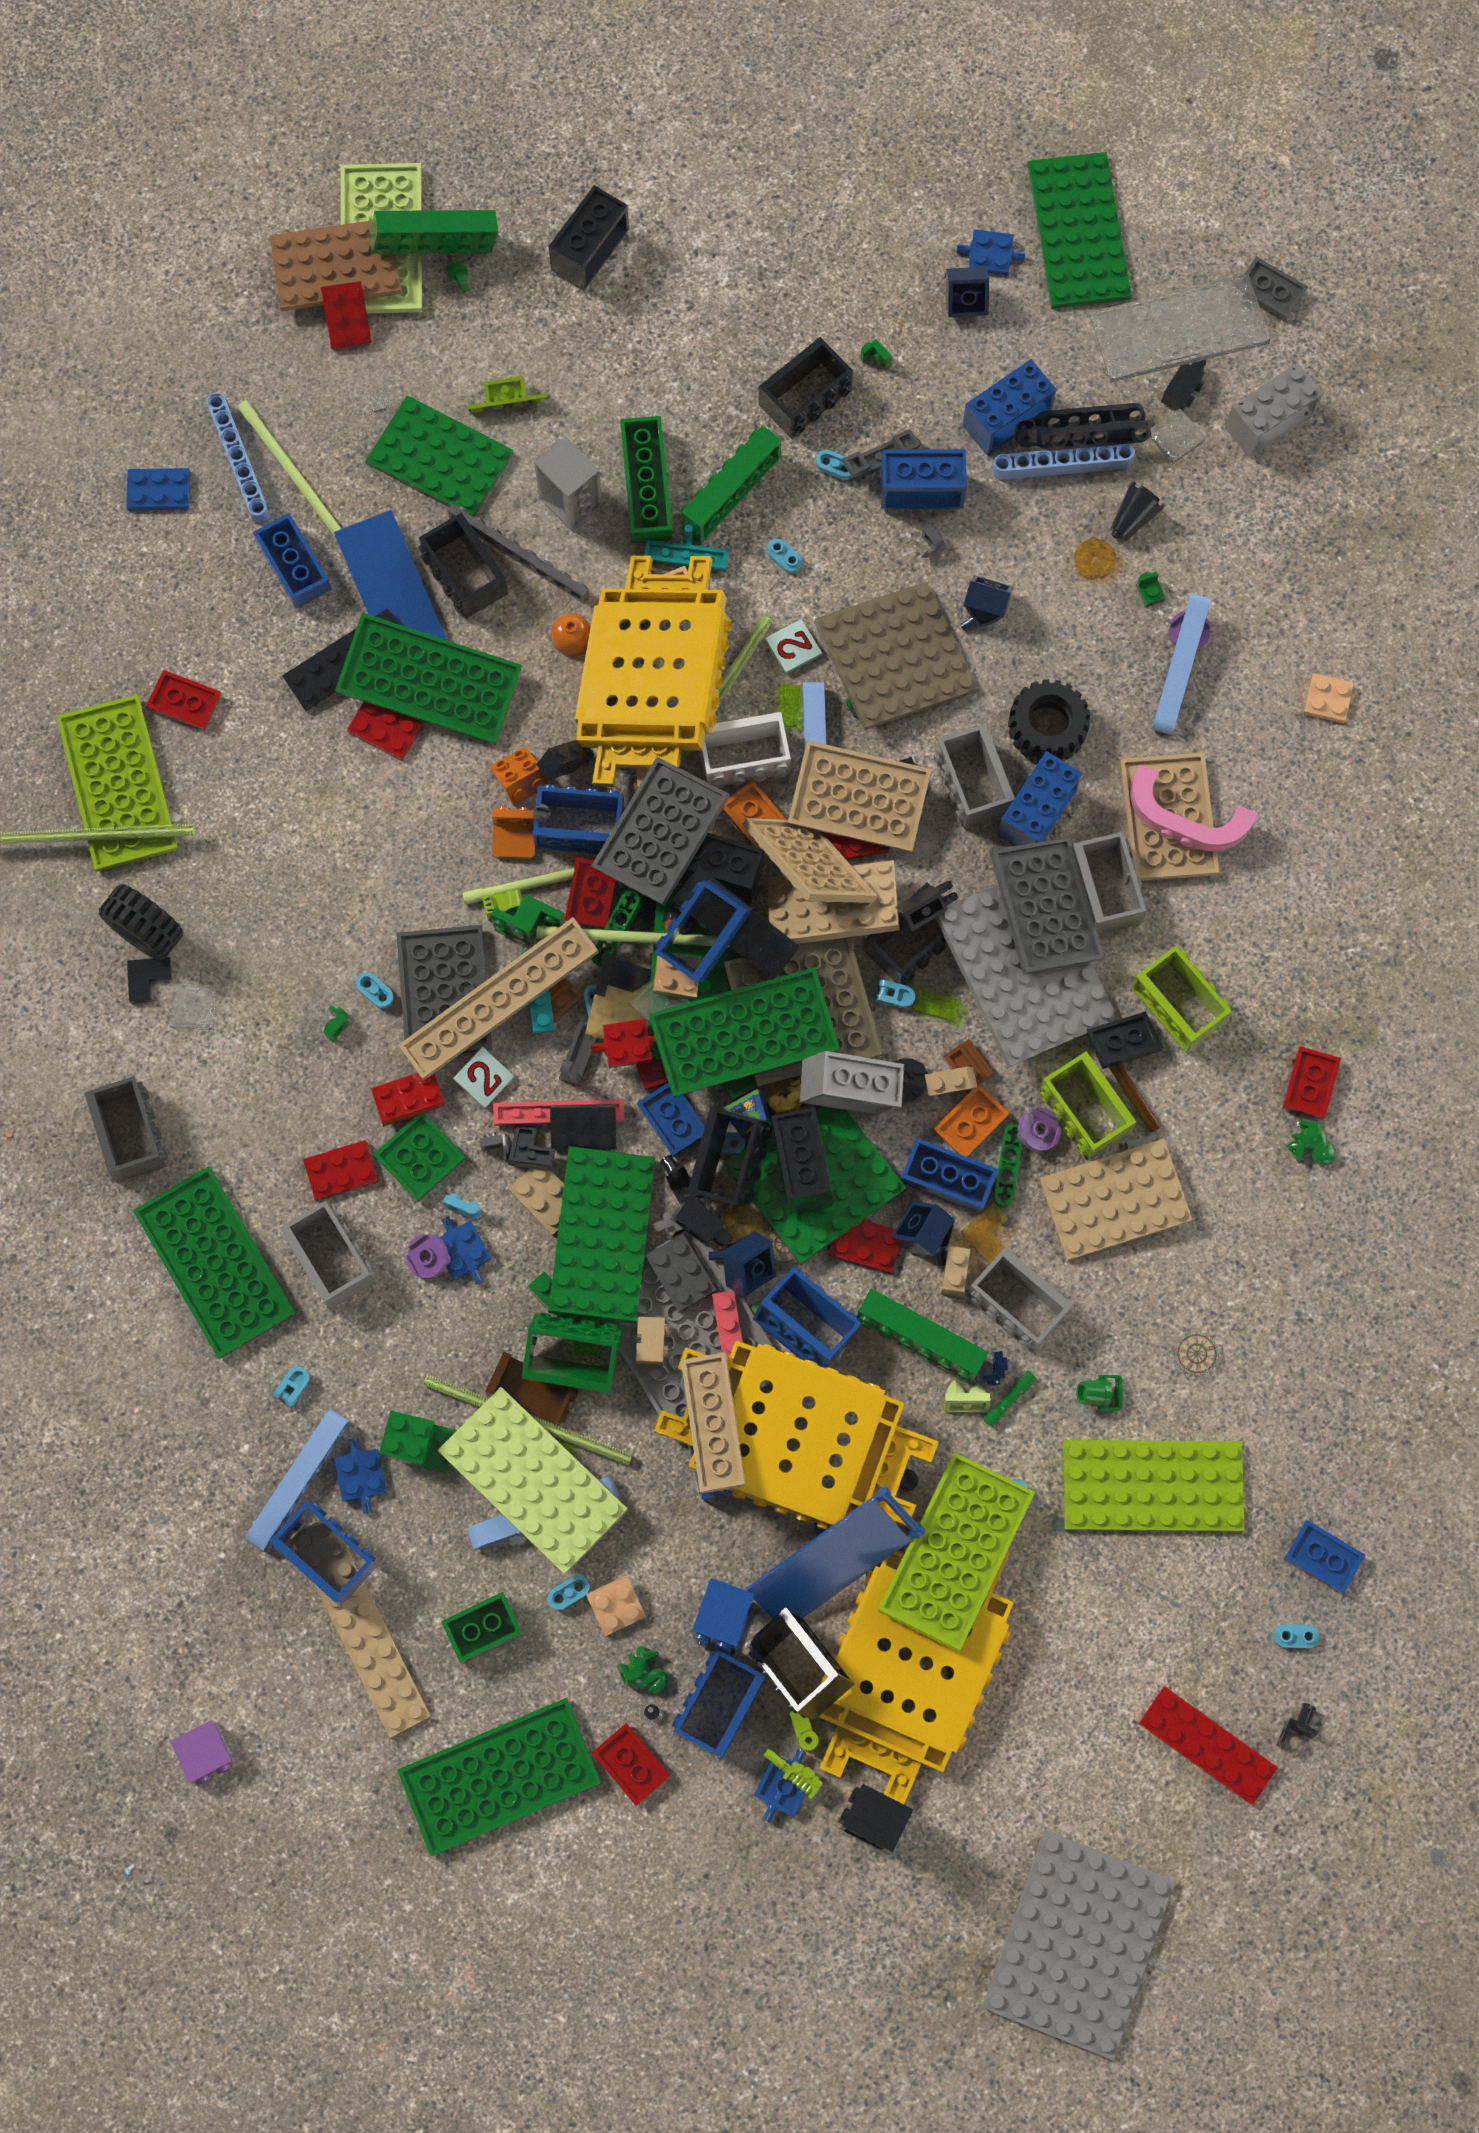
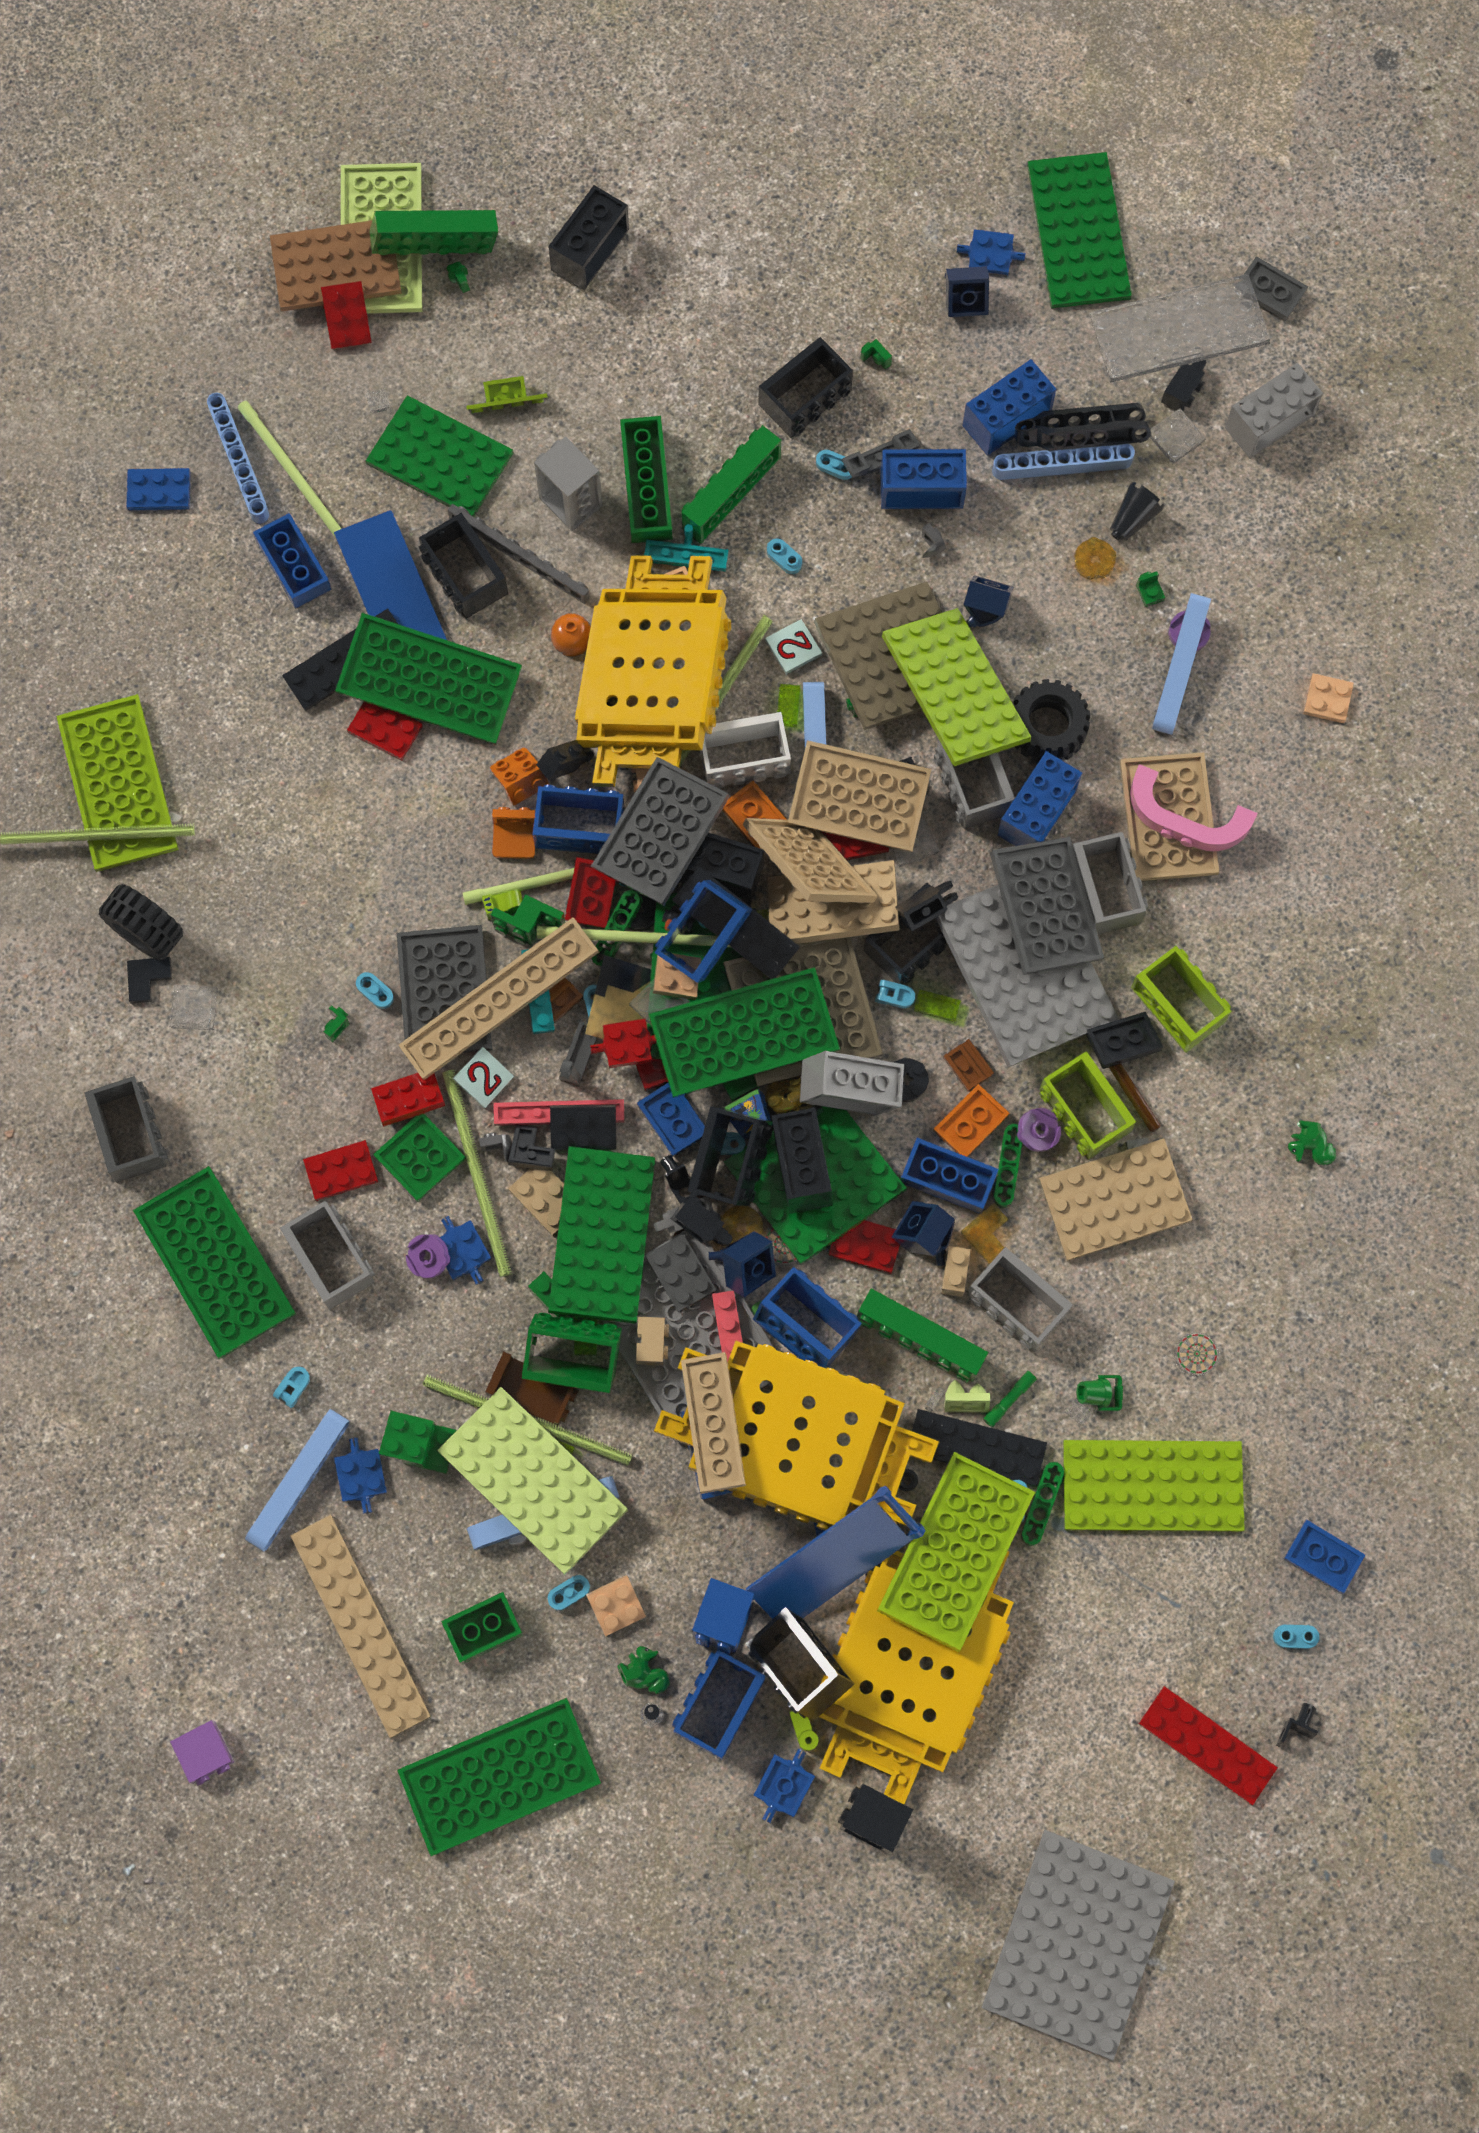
red plate [146,670,222,731] -> none
blue hose [269,1501,378,1607] -> none
medium azure plate [441,1193,481,1220] -> none
dark grey hinge [533,804,551,823] -> none
red plate [592,1723,671,1806] -> none
lime piece [763,1748,823,1799] -> none
tan brick [925,1067,977,1096] -> none
clear blue bracket [981,1351,1008,1386] -> none
red plate [1282,1046,1341,1120] -> none
none -> yellowish green axle [442,1070,512,1277]
none -> lime plate [882,608,1031,766]
none -> black plate [912,1409,1047,1486]
none -> green beam [1021,1462,1064,1546]

